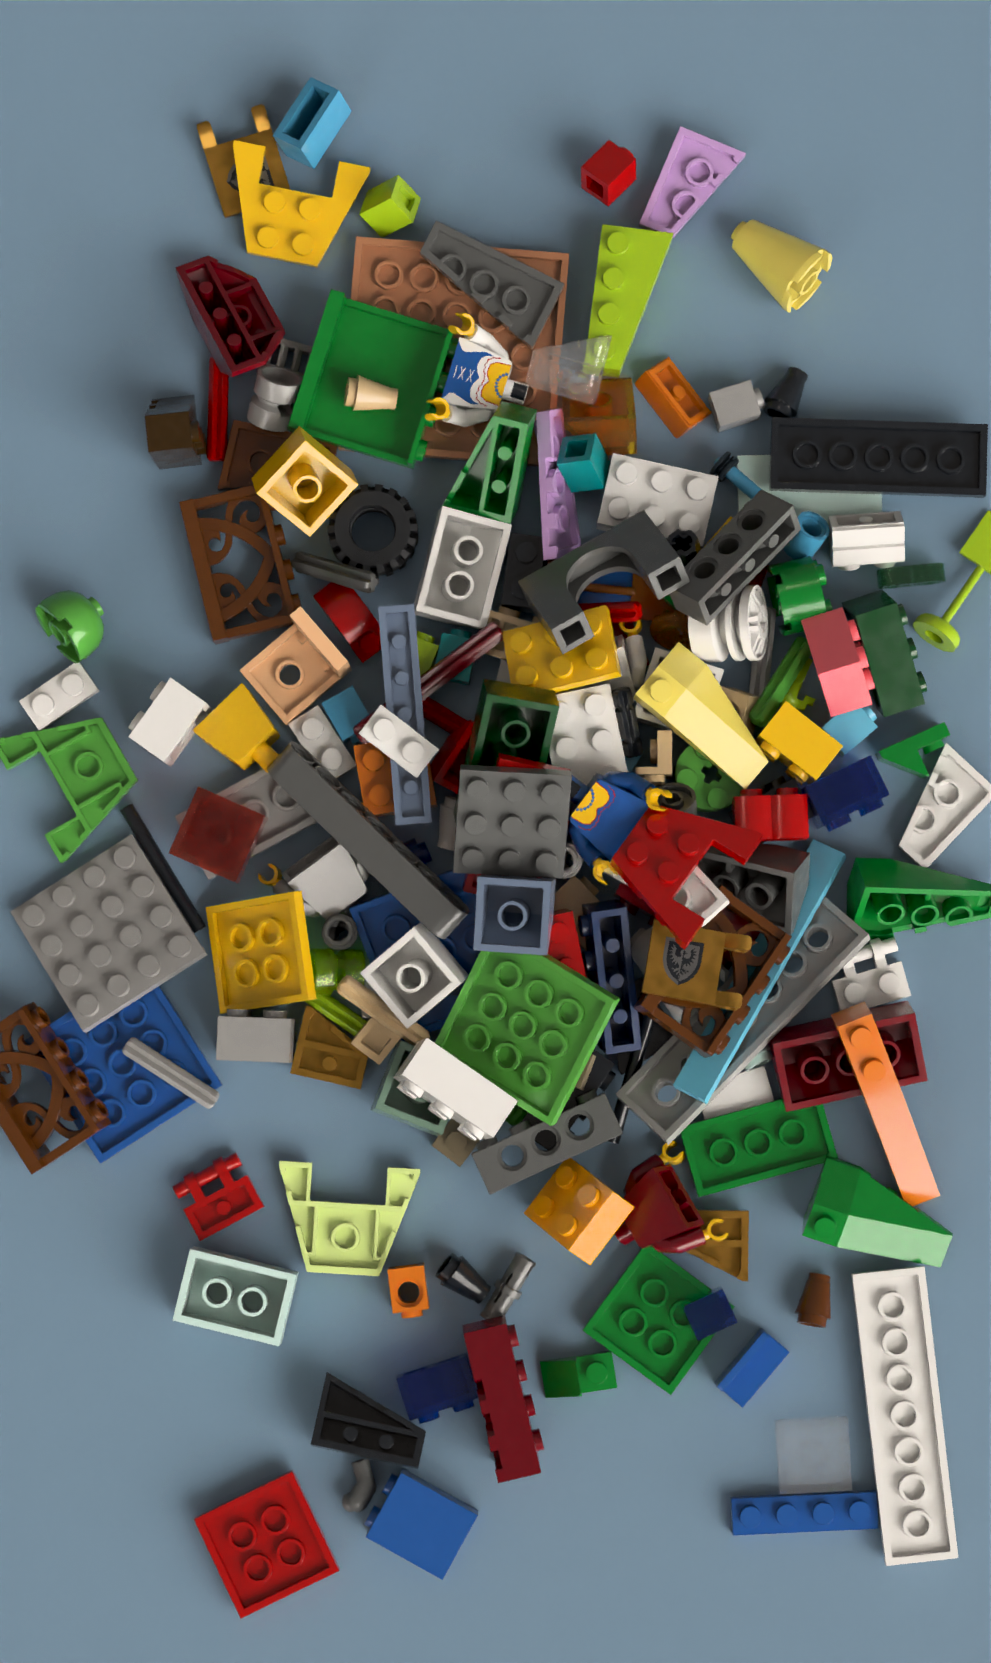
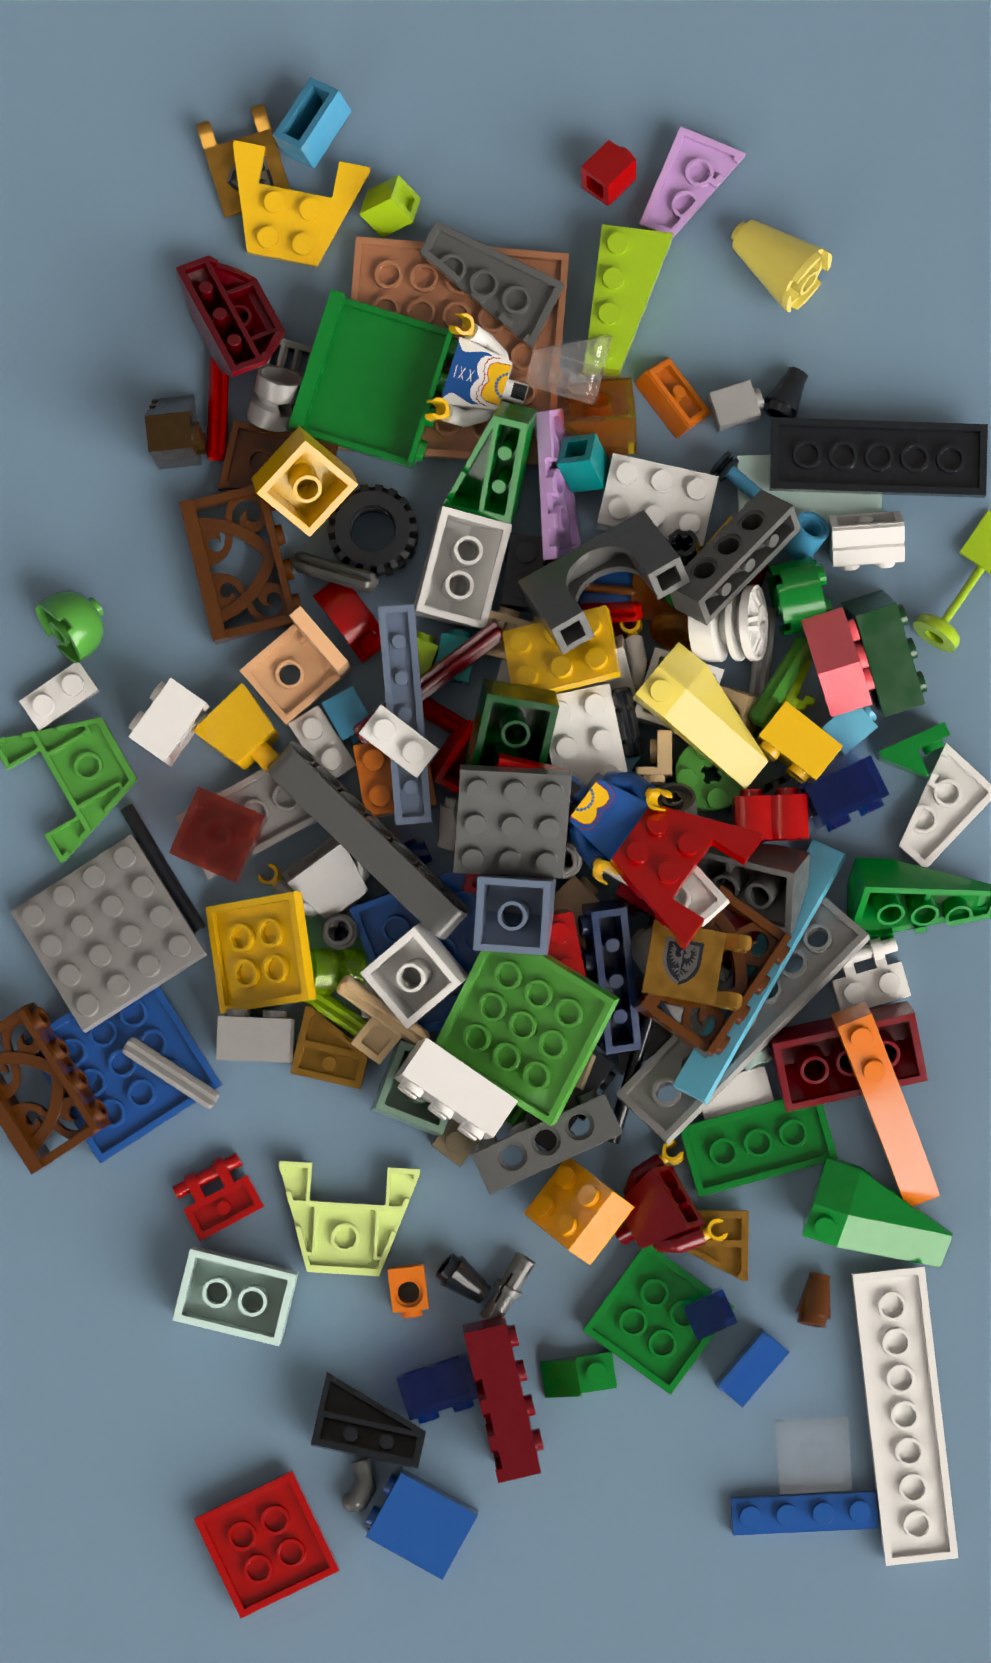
tan cone [344,375,398,411] -> none
clear green beam [876,563,946,589] -> none

